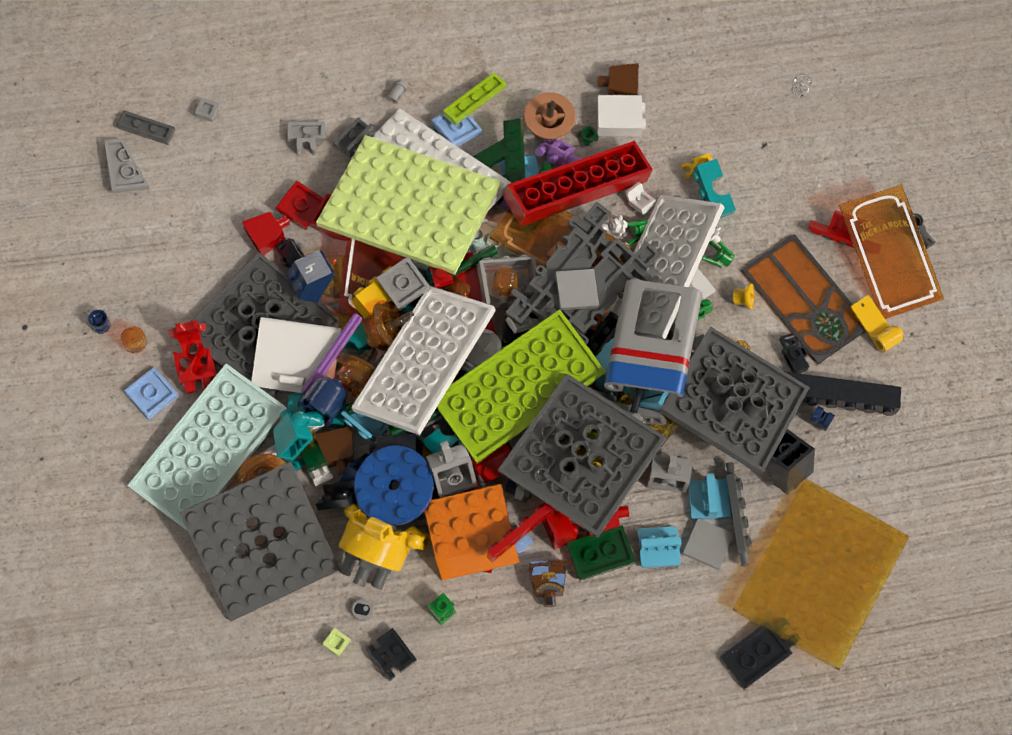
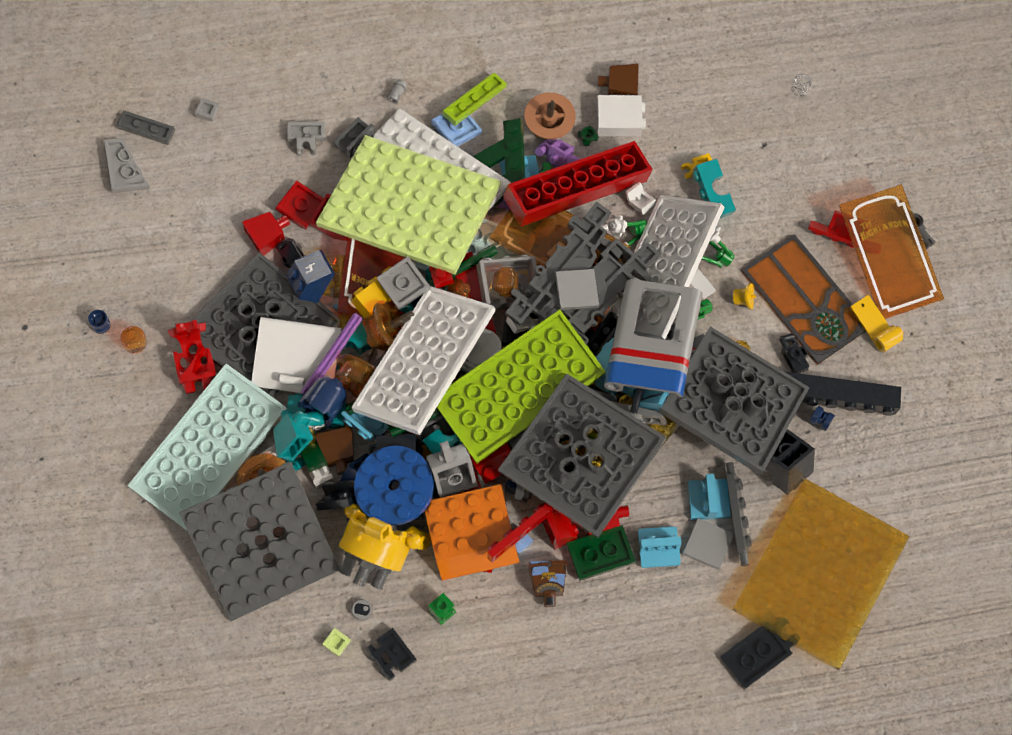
light blue tile [124,367,179,420] -> none
light grey hinge [647,453,693,494] -> none

